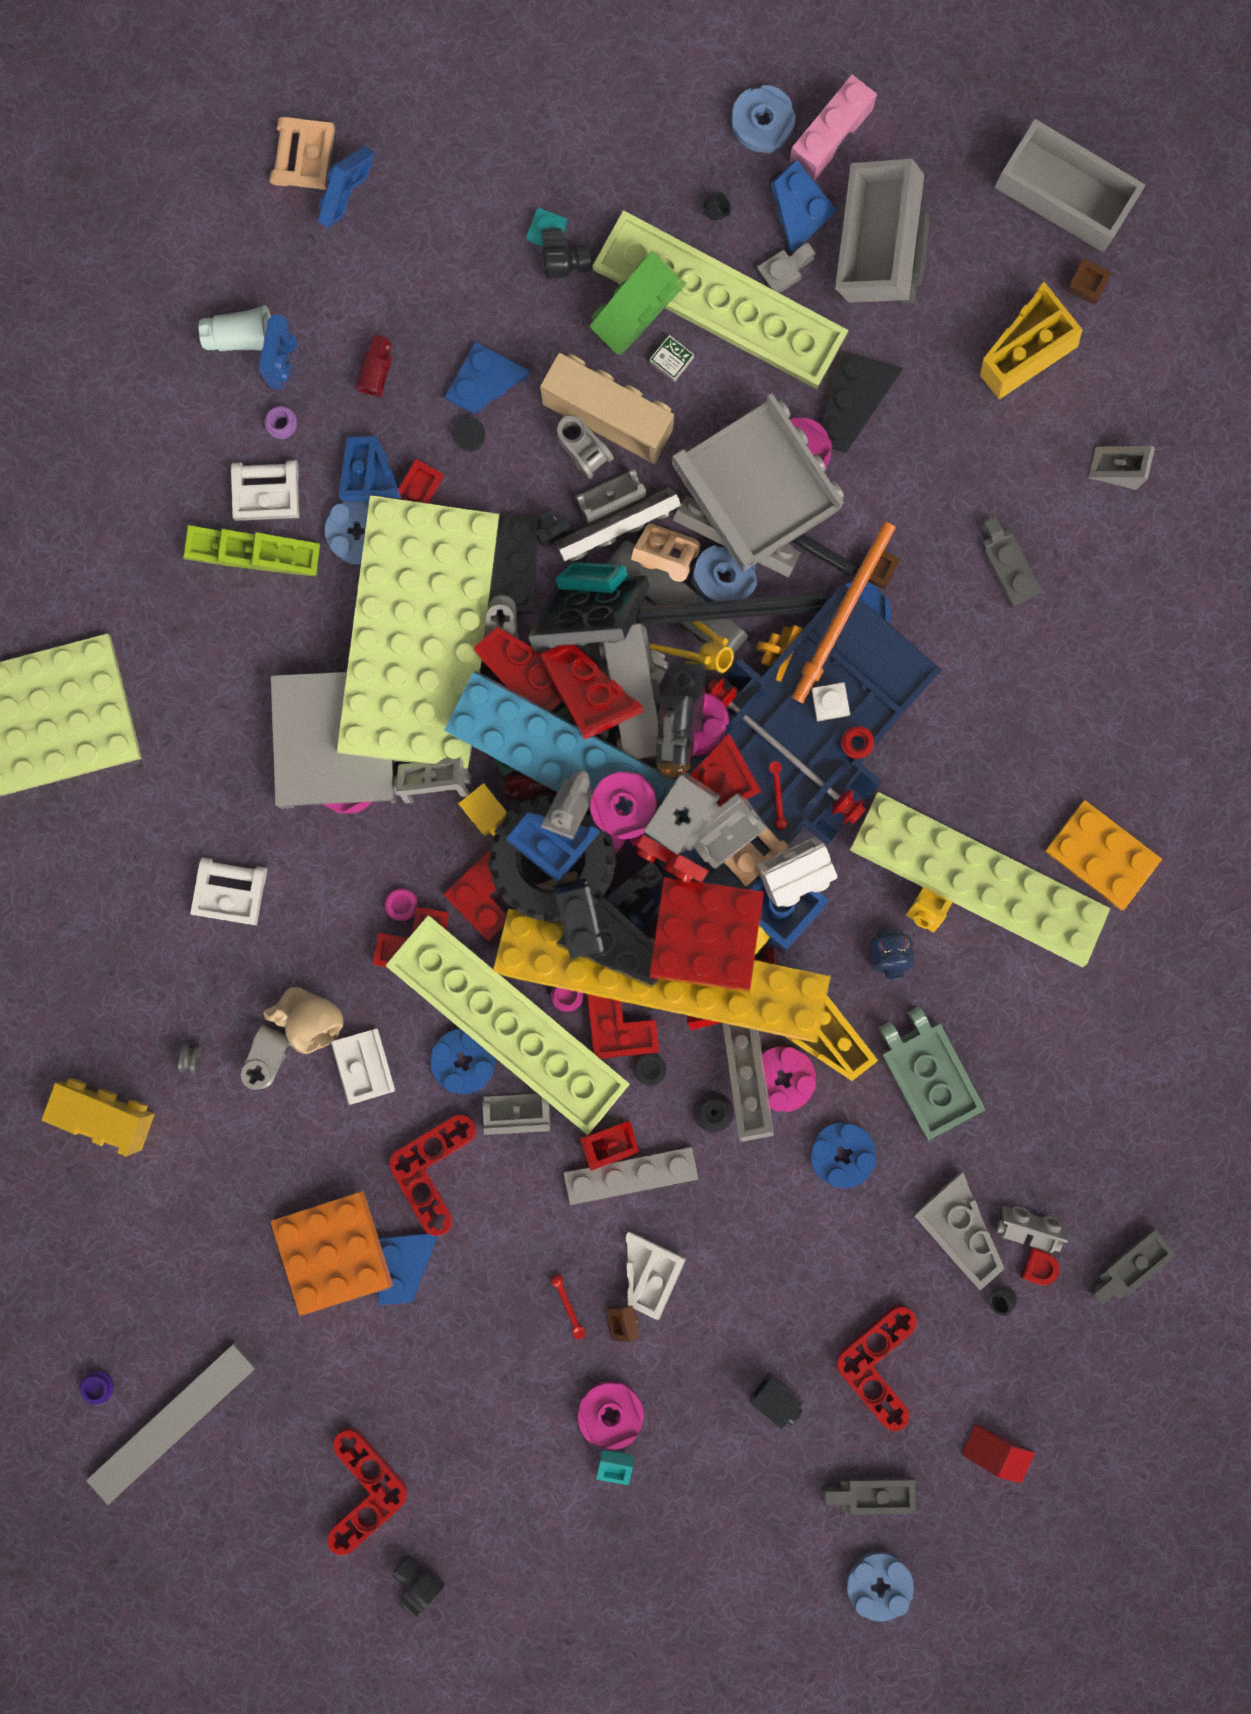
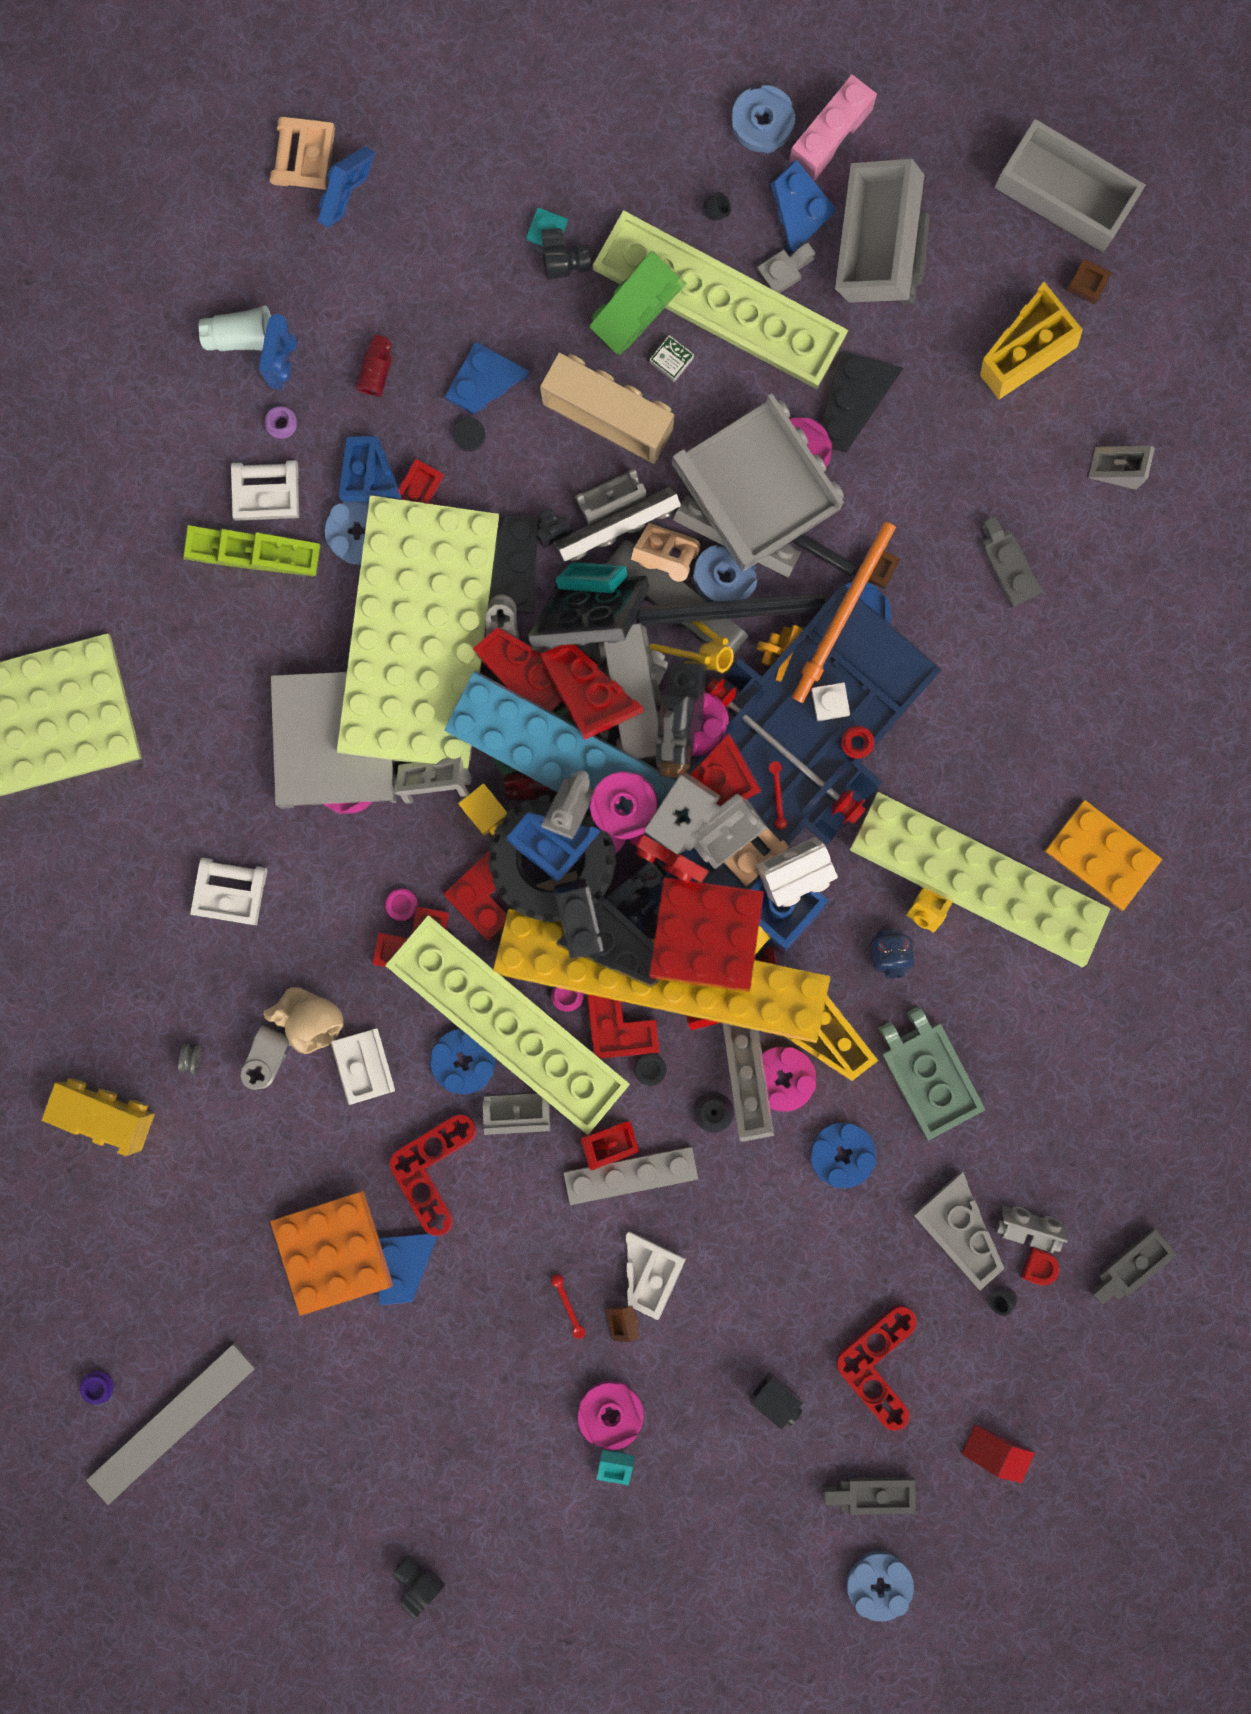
red beam [327,1427,408,1556] -> none
light grey piece [557,415,614,480] -> none

